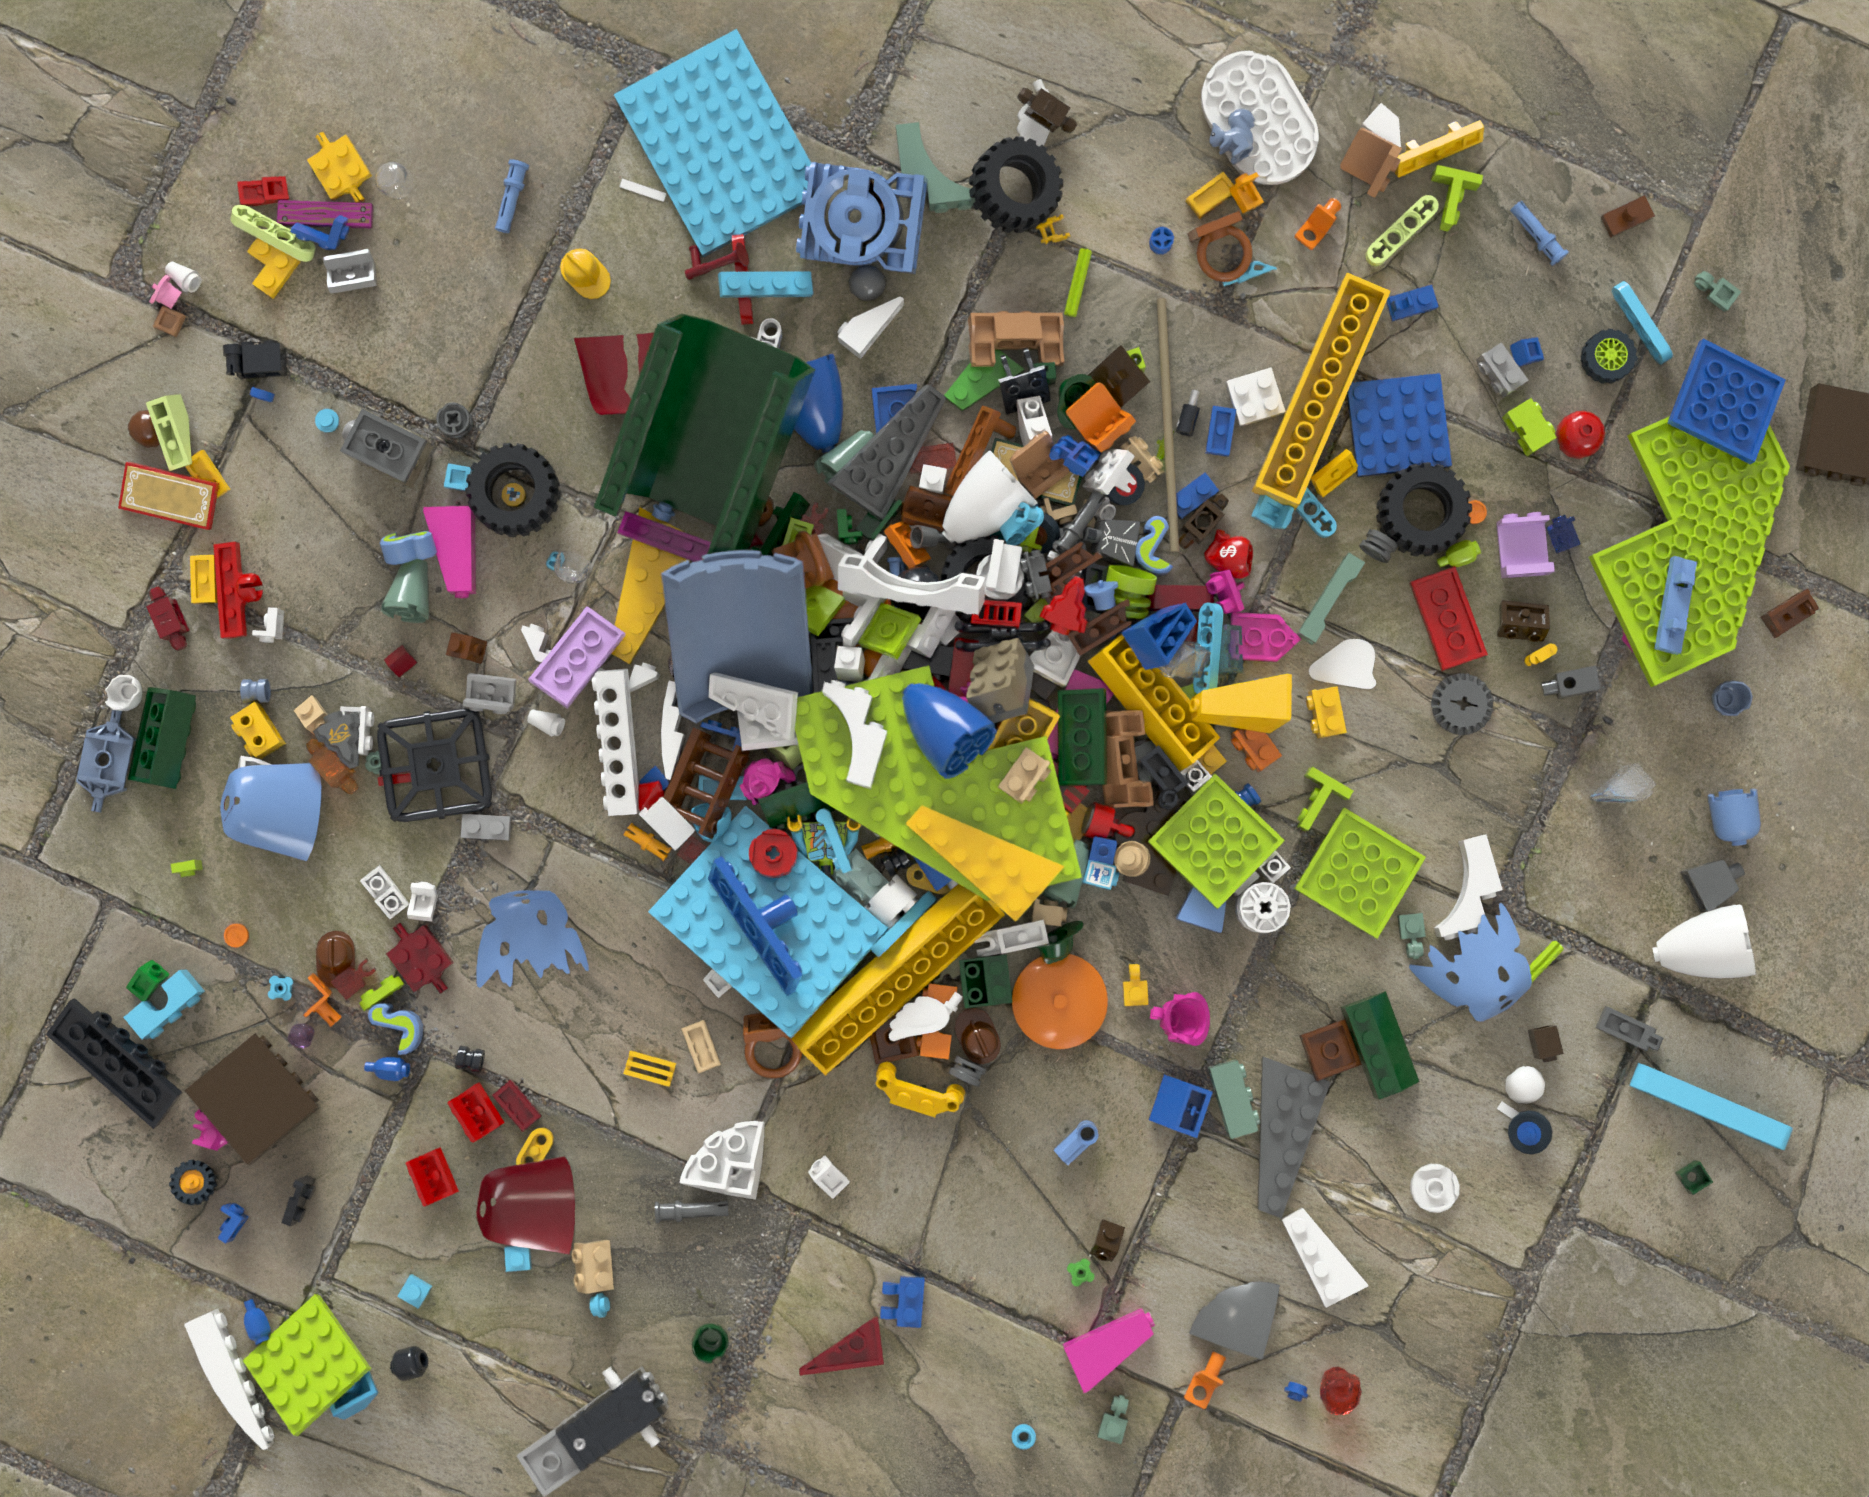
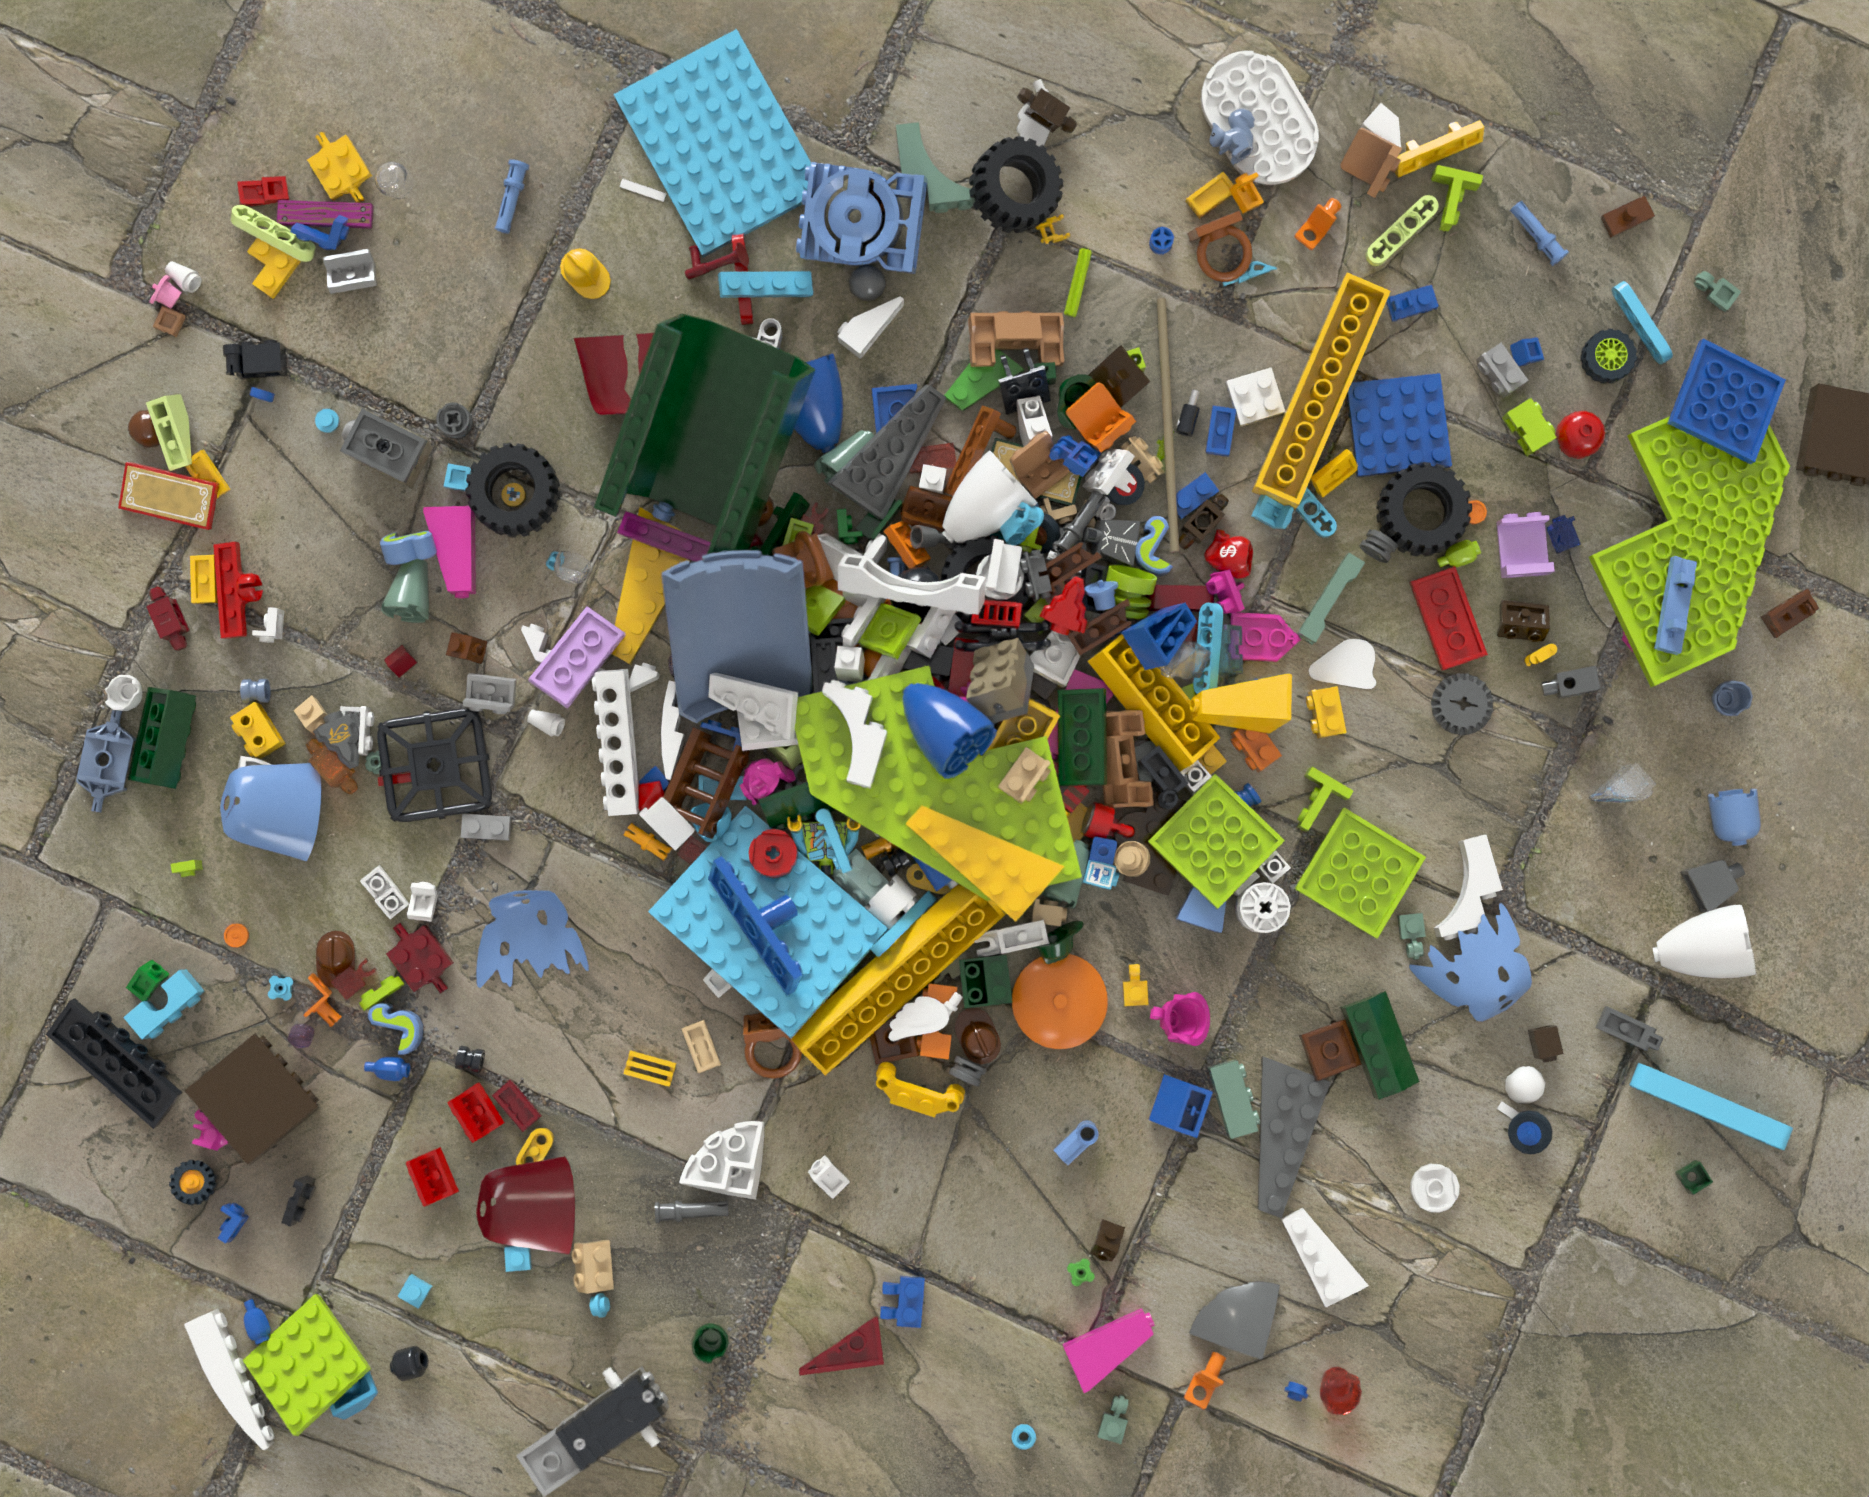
lime axle [1529,941,1564,982] -> none

